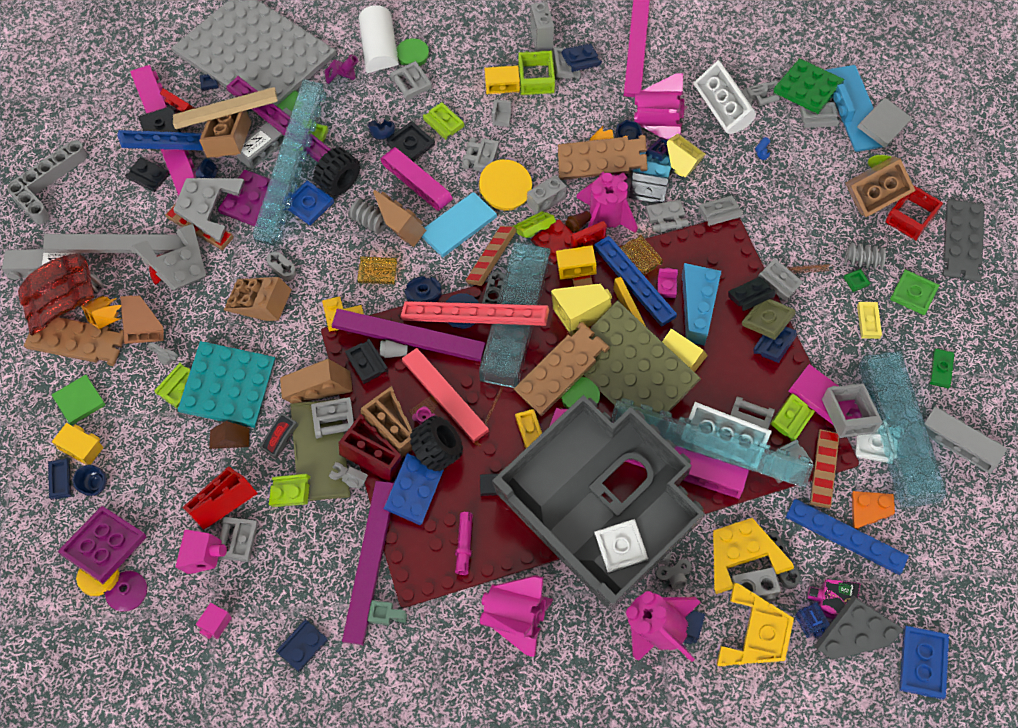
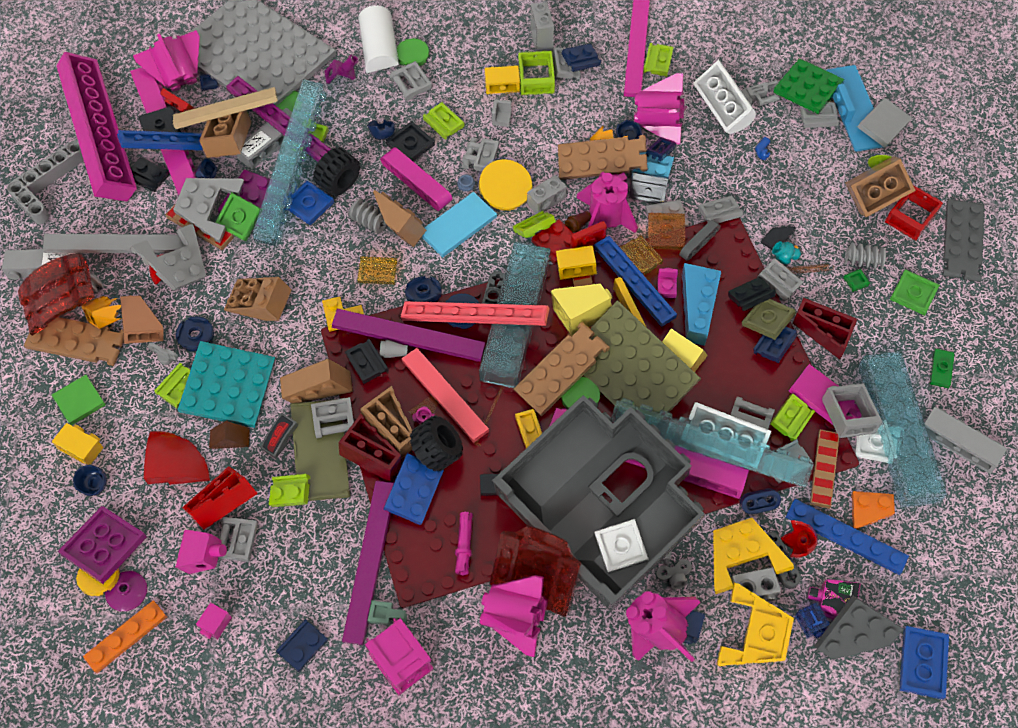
dark blue tile [48,458,71,500] -> none
light grey beam [266,252,296,281] -> none
light grey plate [329,462,368,489] -> none
medium nougat tile [465,226,516,286] -> none
light yellow slope [667,134,706,177] -> none
light yellow plate [857,302,882,339] -> none
none -> dark pink brick [56,52,137,202]
none -> orange plate [83,600,167,674]
none -> dark pink brick [133,30,200,91]
none -> red brick [144,431,210,485]
none -> dark blue tile [175,316,214,351]
none -> bright green tile [215,192,263,241]
none -> dark pink container [365,618,434,696]
none -> sand blue plate [457,174,475,192]
none -> clear red slope [489,526,581,617]
none -> lime plate [643,43,674,77]
none -> clear orange tile [648,213,685,250]
none -> dark grey beam [679,220,720,261]
none -> dark blue plate [740,488,781,514]
none -> black tile [761,226,796,250]
none -> teal animal [772,241,801,265]
none -> red piece [781,520,818,557]
none -> dark red wedge [792,298,858,360]

